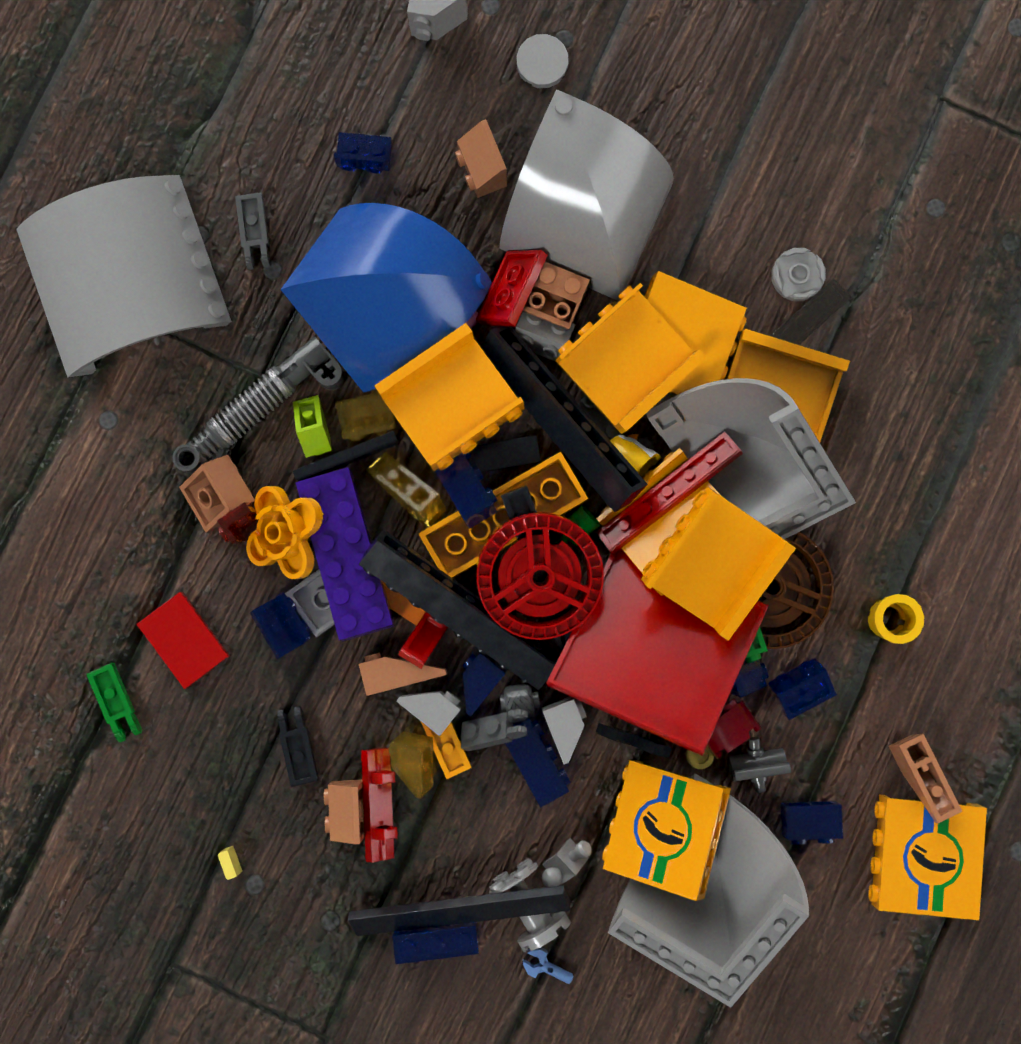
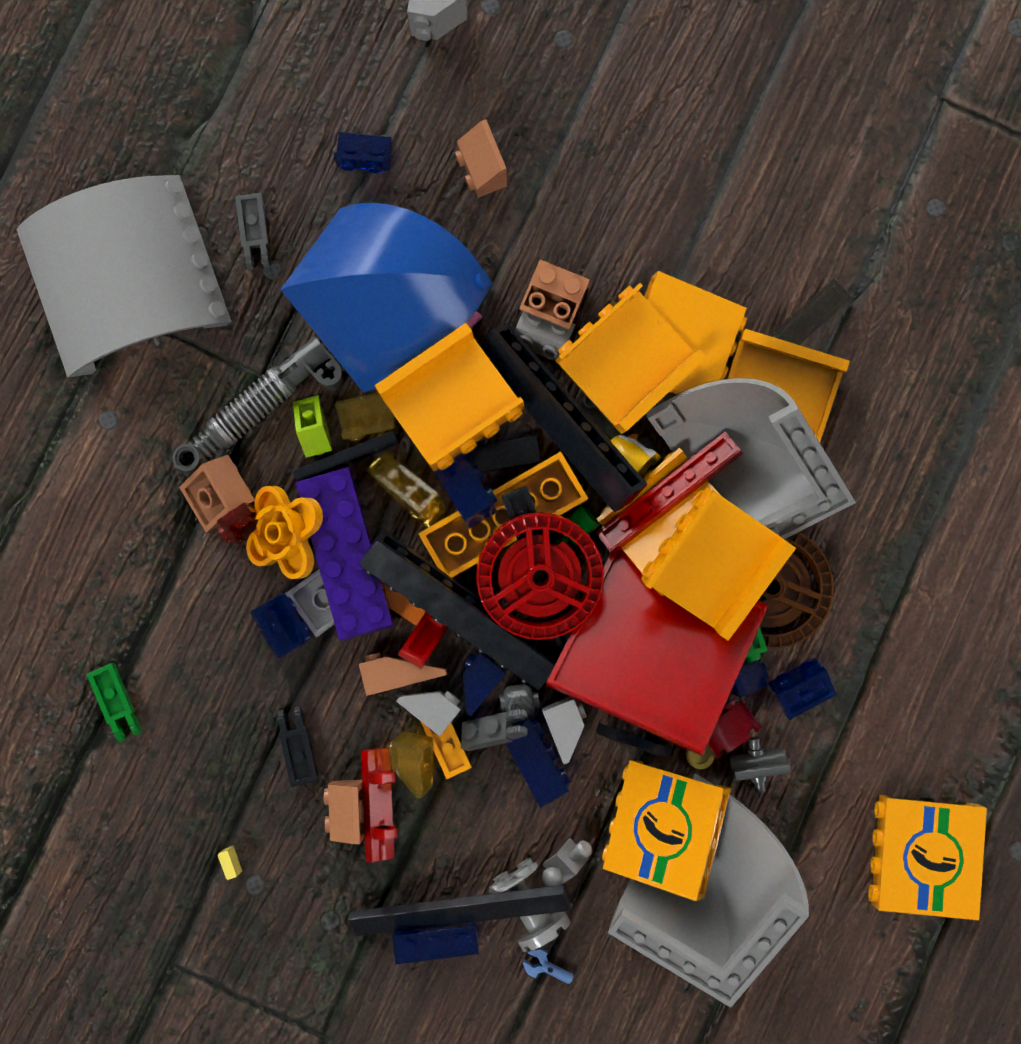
red tile [137,591,230,689] -> none
red tile [476,250,548,327] -> none
light grey panel [499,89,674,302] -> none
light grey tile [517,34,568,88] -> none
light grey tile [772,248,826,301] -> none
clear blue brick [781,801,843,845] -> none
yellow piece [868,594,924,644] -> none
nougat slope [889,734,963,823] -> none

